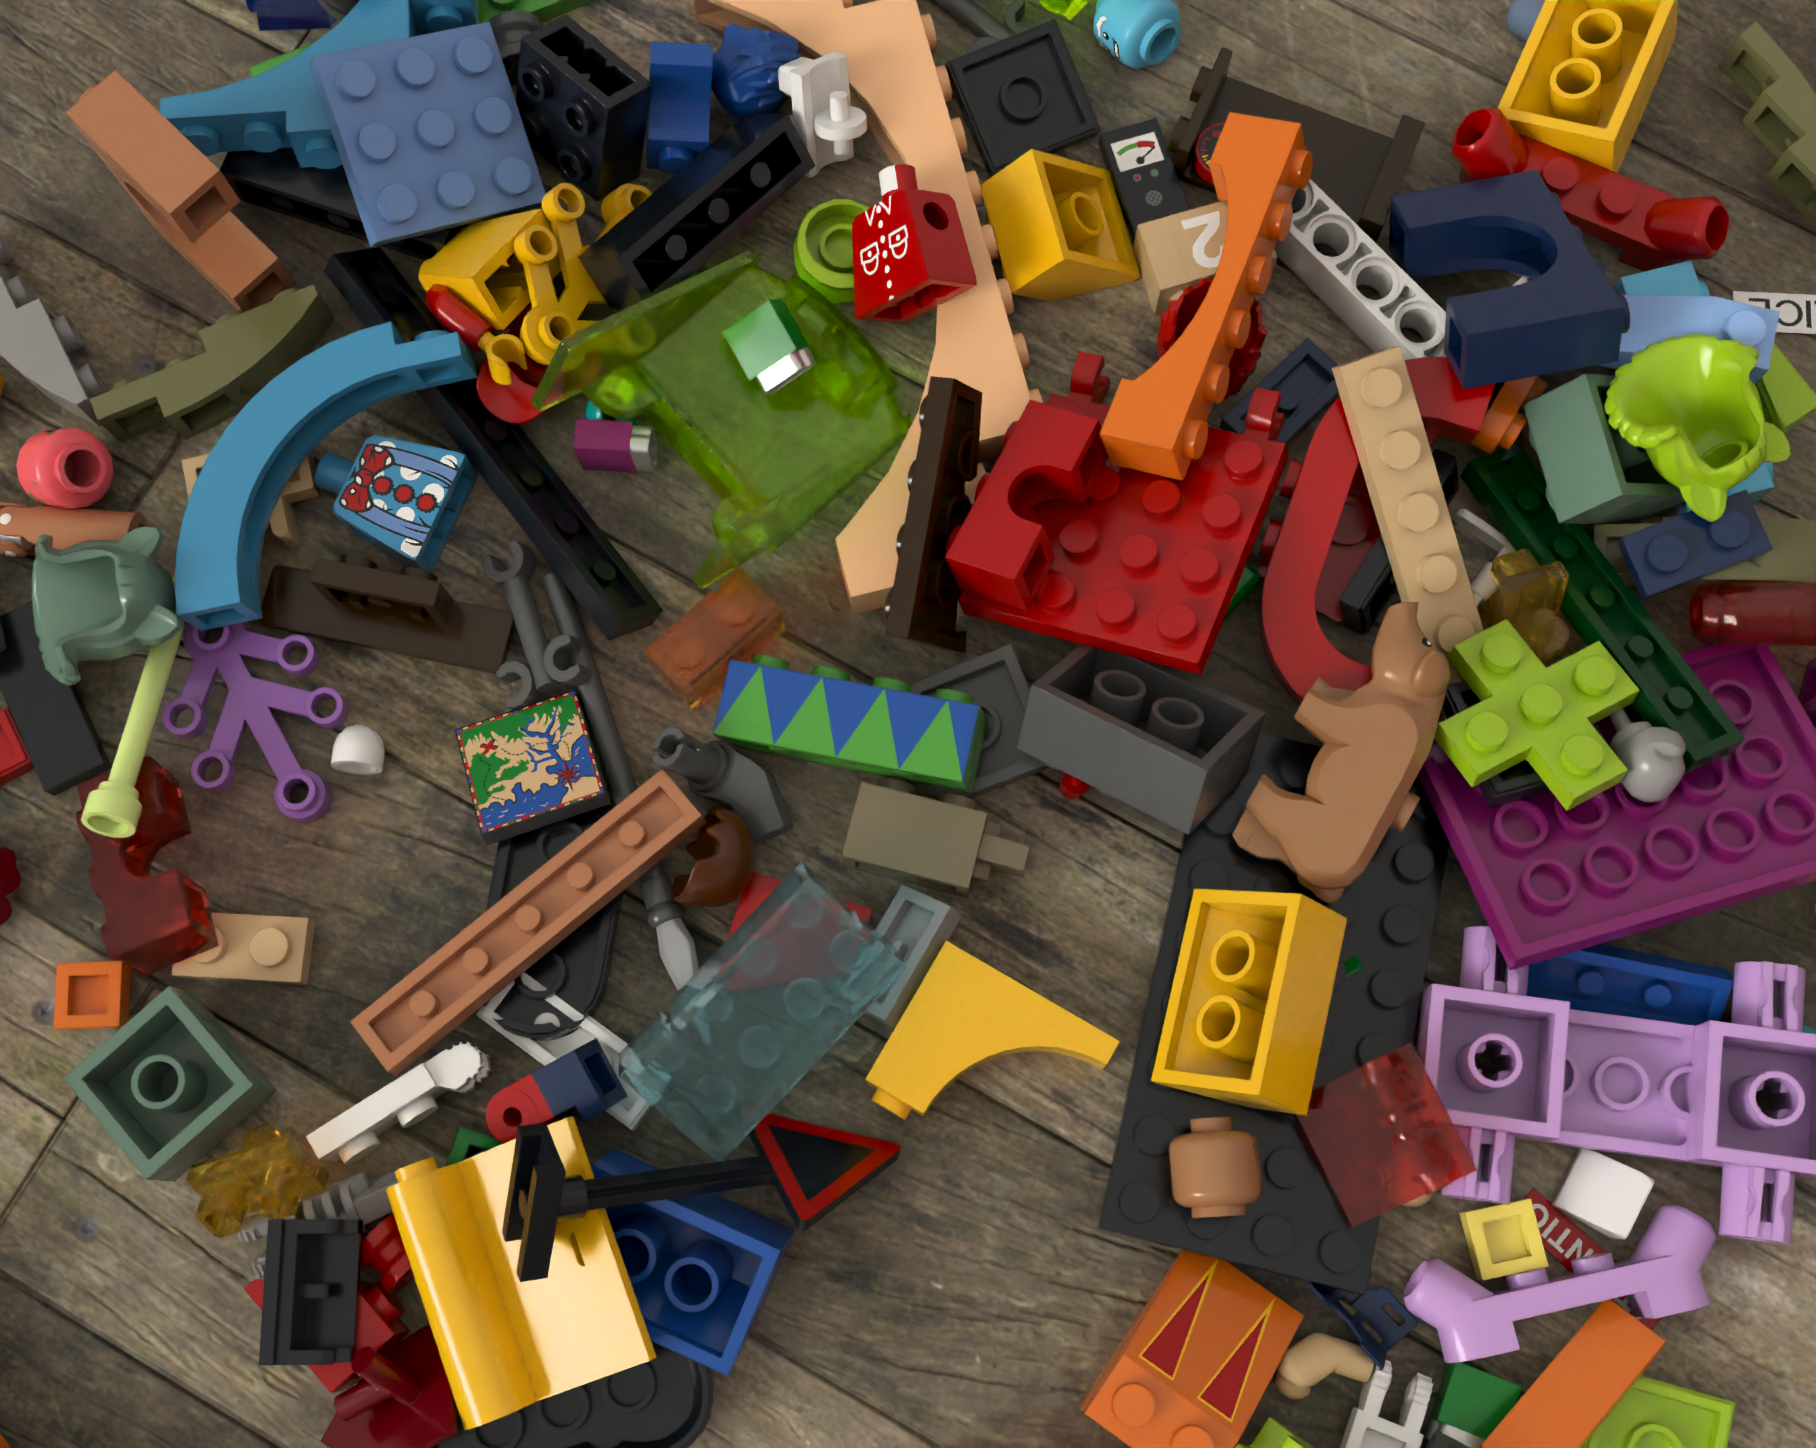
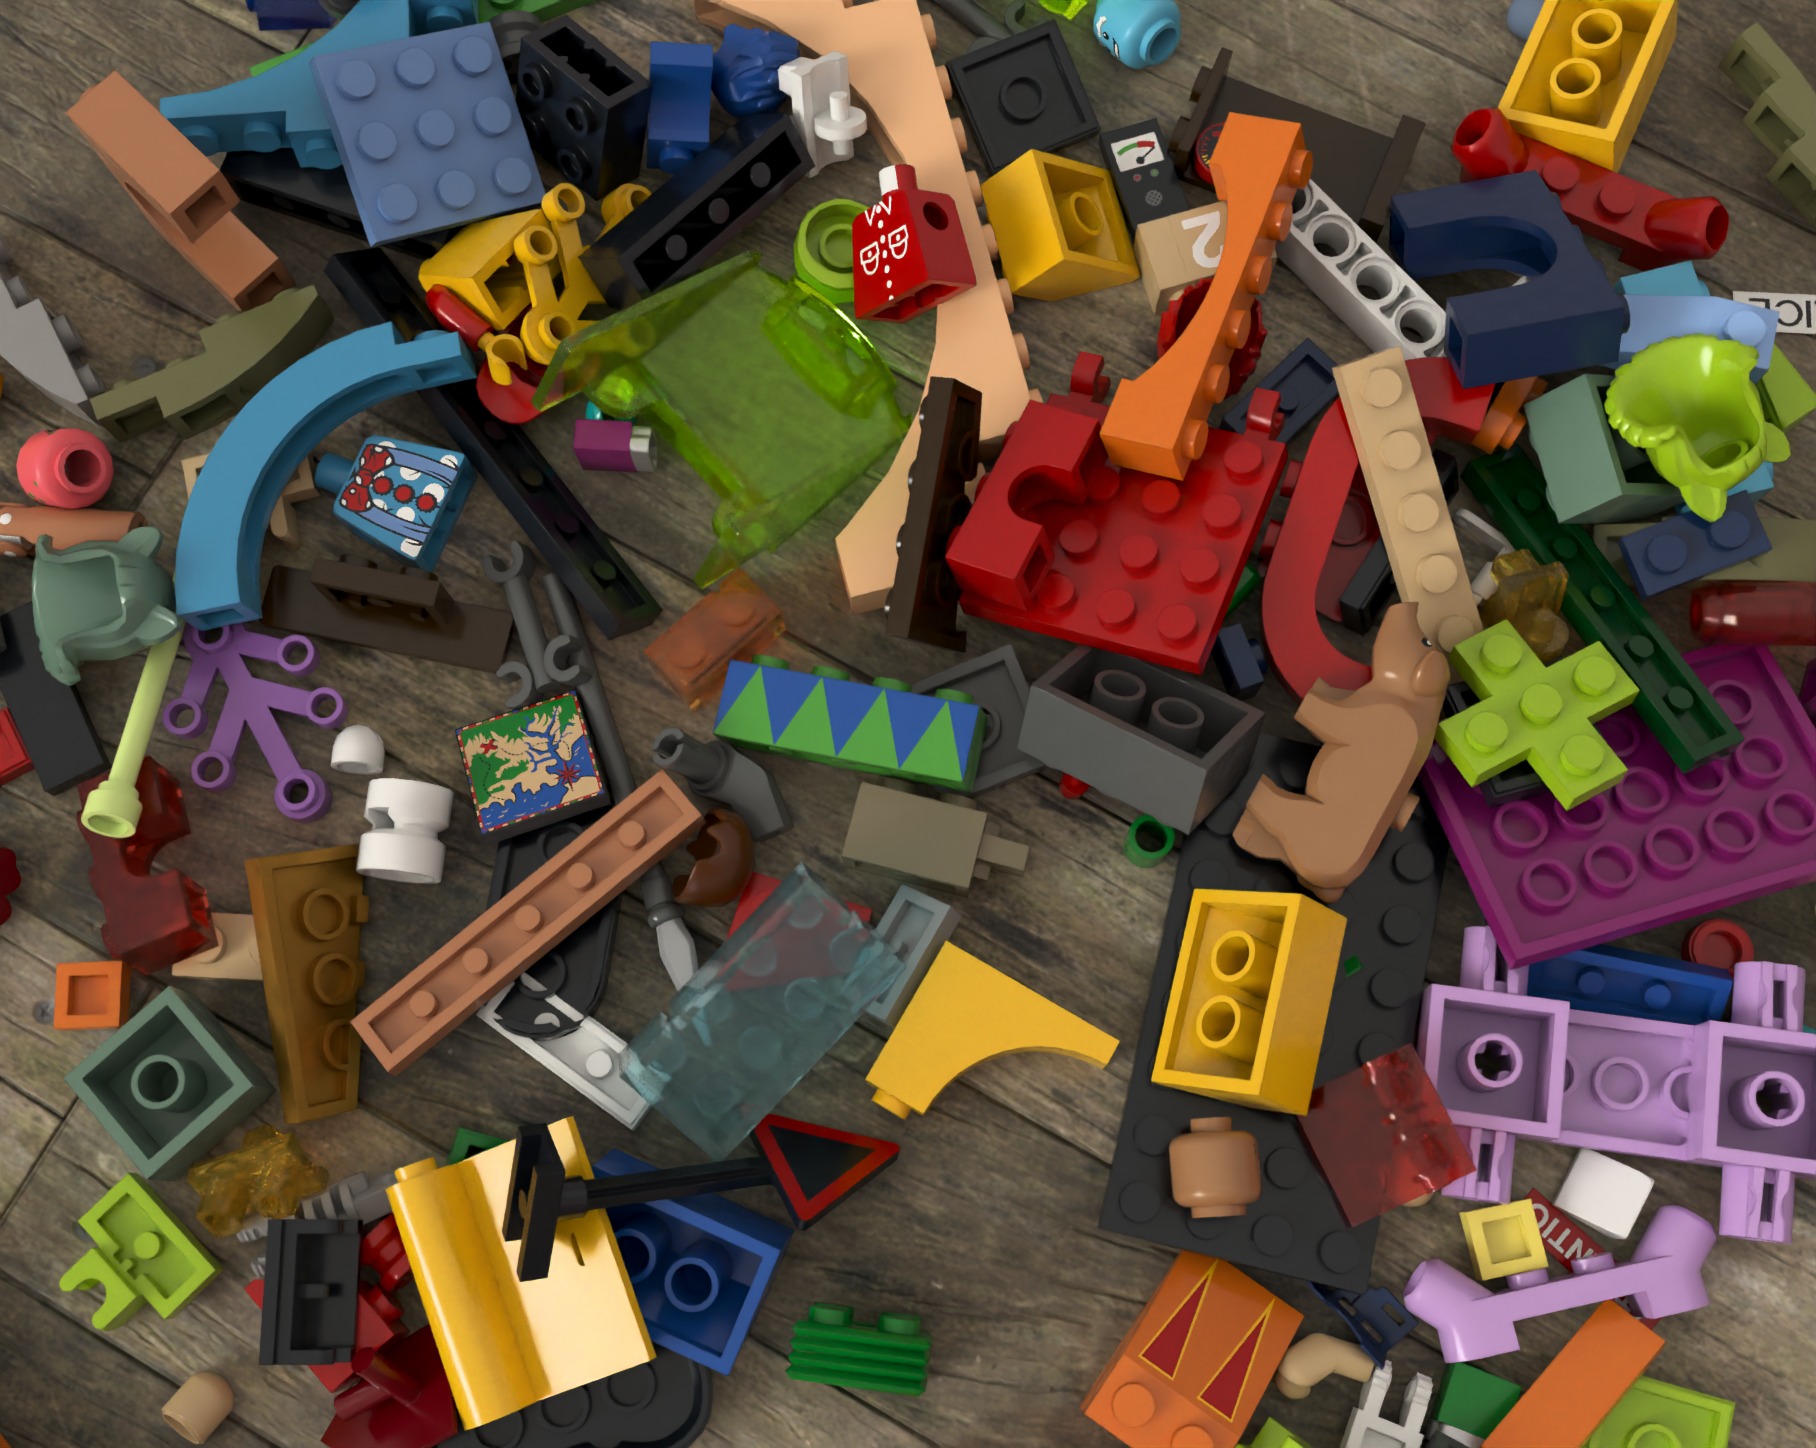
white hinge [306,1042,492,1165] -> none
dark blue leg [485,1038,628,1144] -> none
piece [722,298,817,395] -> none
light grey piece [1608,708,1686,802] -> none
none -> lime plate [59,1173,224,1331]
none -> tan piece [161,1371,234,1444]
none -> pearl gold wing [245,844,369,1124]
none -> white wheel [356,778,454,884]
none -> green brick [785,1301,933,1397]
none -> green hinge [1124,814,1174,868]
none -> dark blue plate [1211,622,1267,701]
none -> red tile [1681,918,1754,980]

